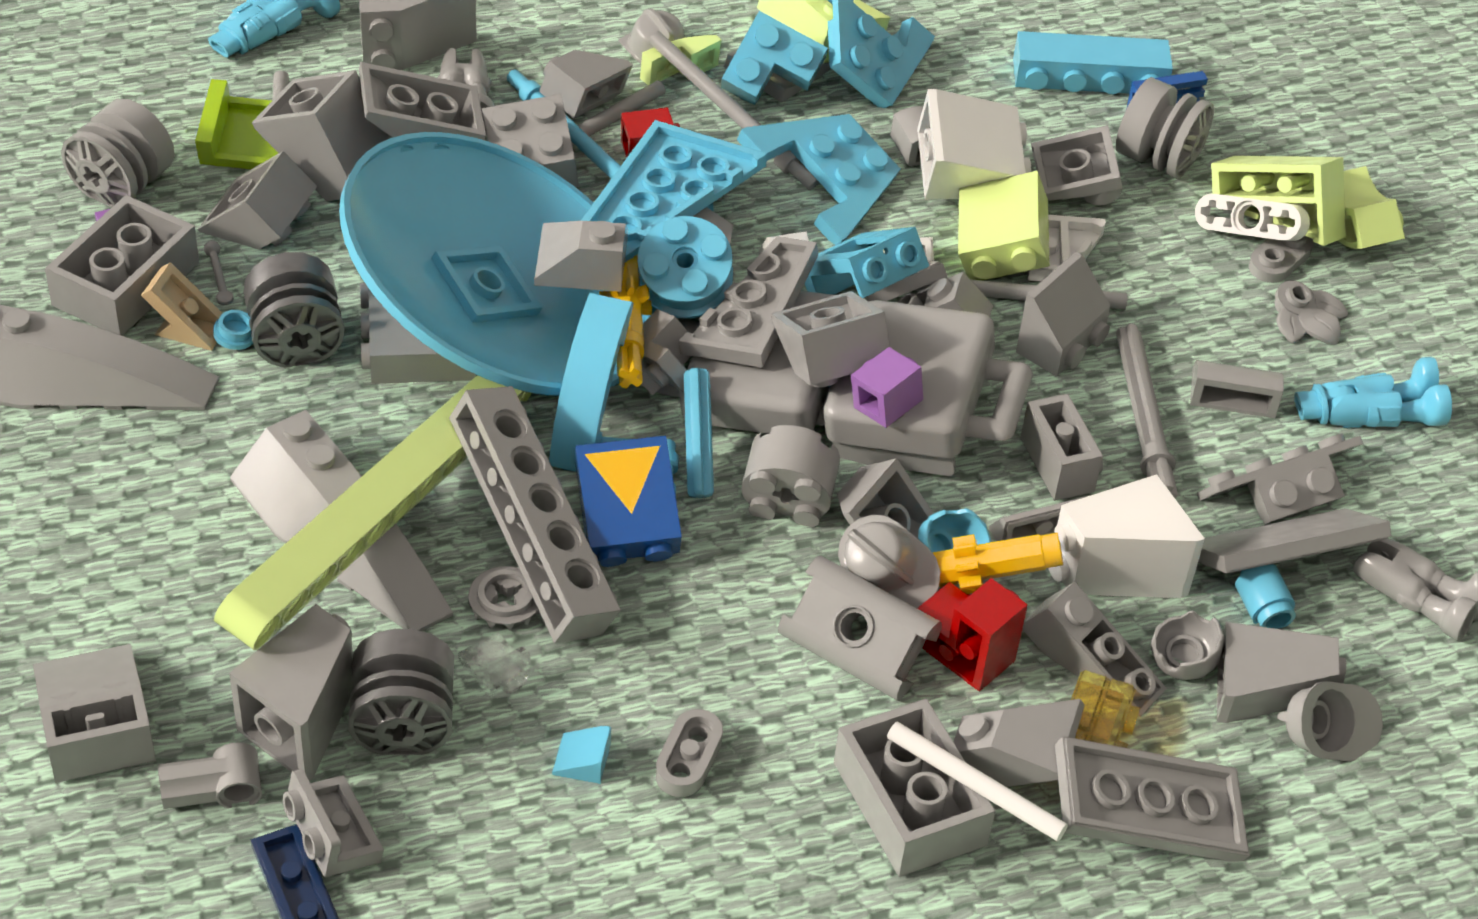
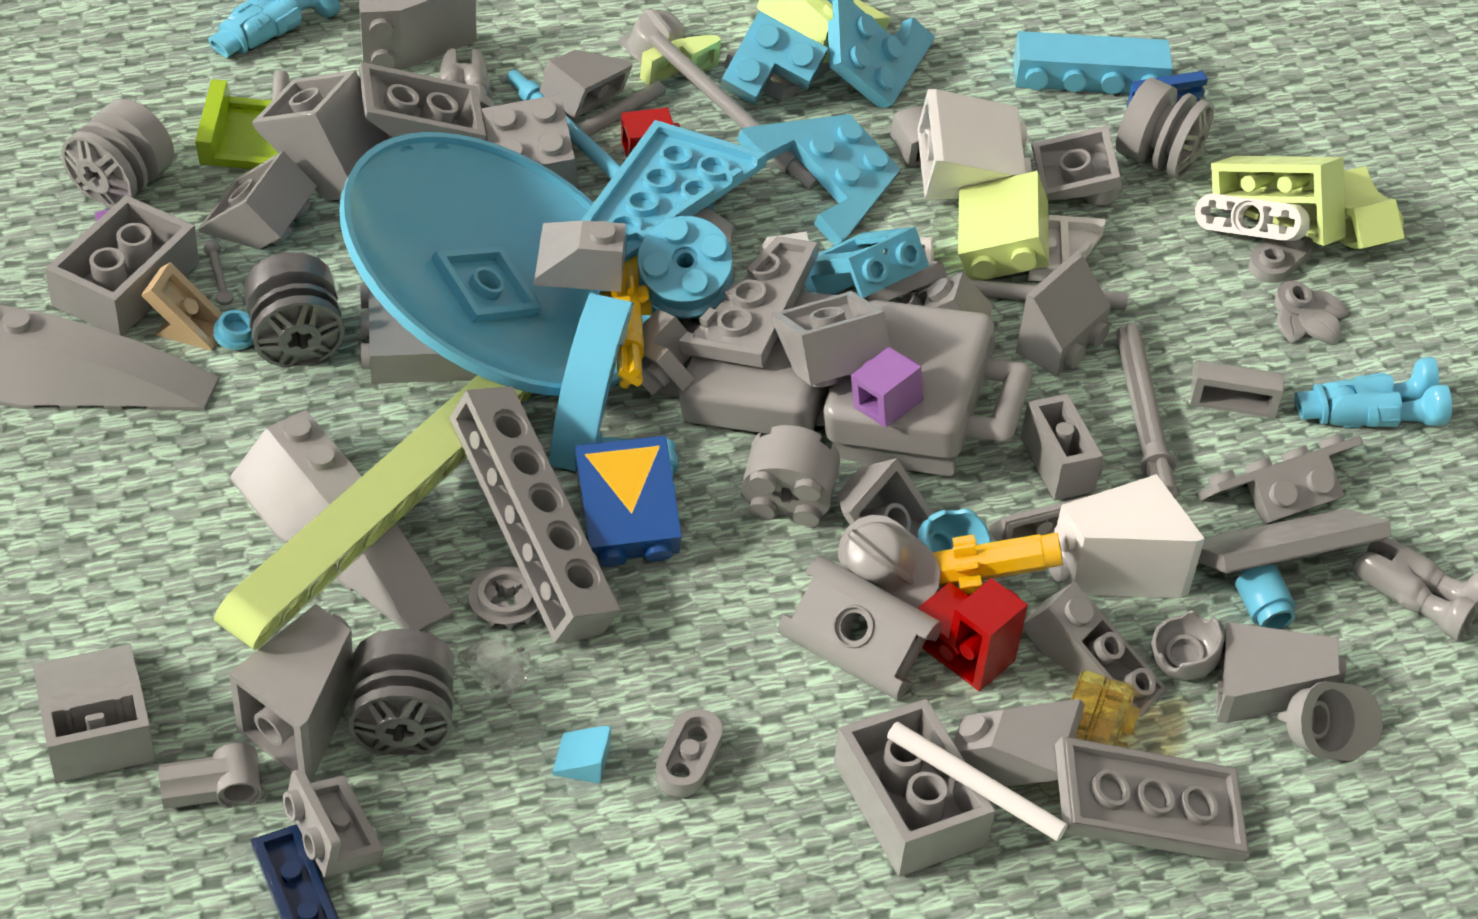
medium azure axle [684,368,714,498] -> none

